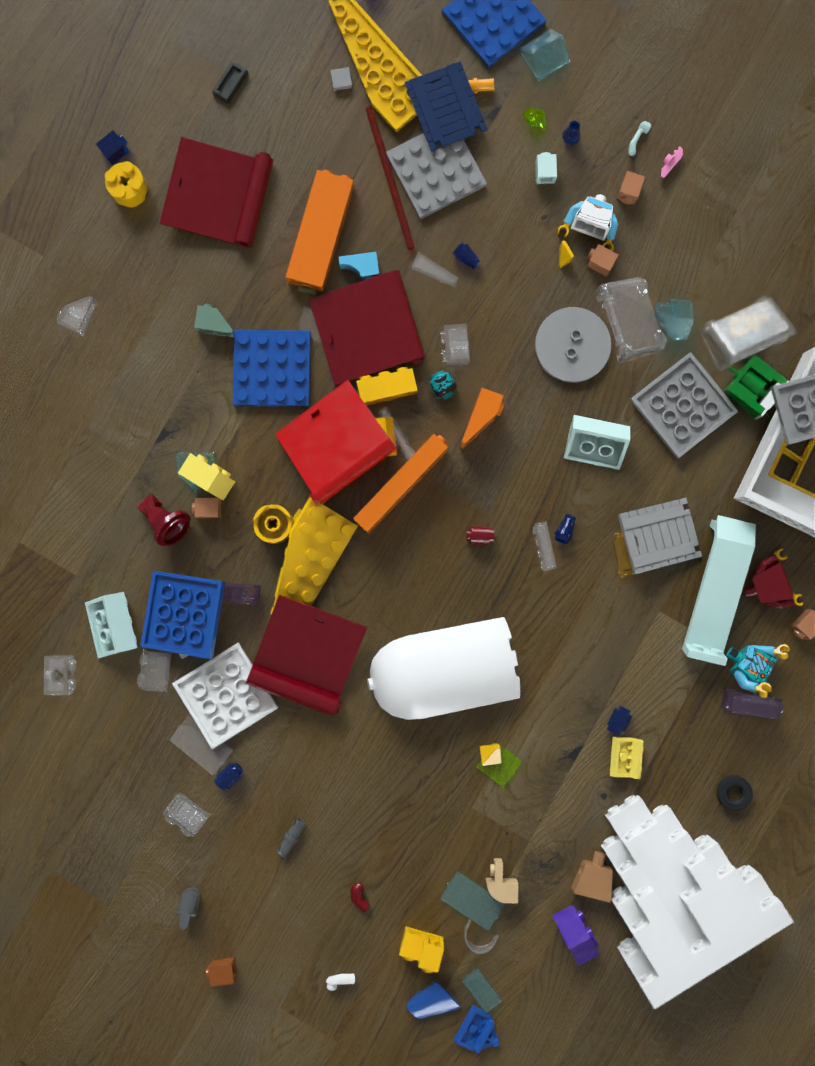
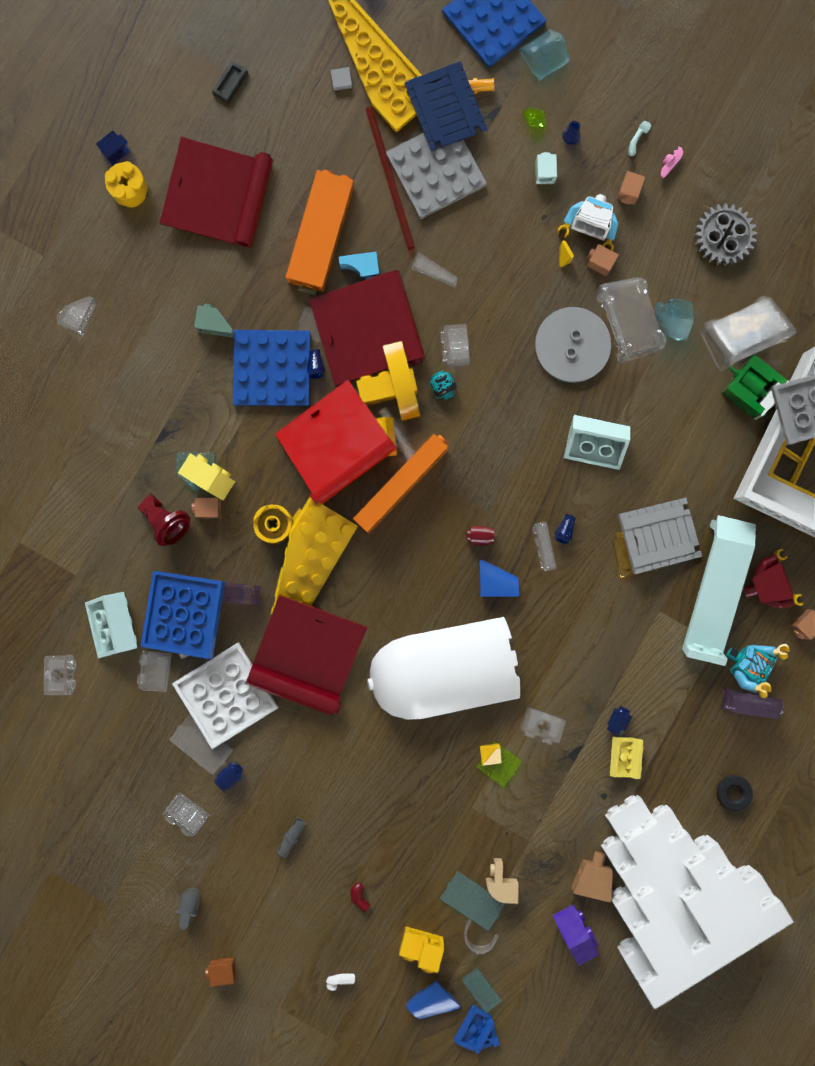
clear blue cone [452,242,480,269] -> none
orange slope [460,388,505,449] -> none
light grey plate [630,352,738,459] -> none
none -> clear blue cone [307,349,325,379]
none -> yellow slope [383,341,420,421]
none -> blue slope [479,560,519,597]
none -> clear brick [520,706,566,745]
none -> light grey gear [694,203,757,266]

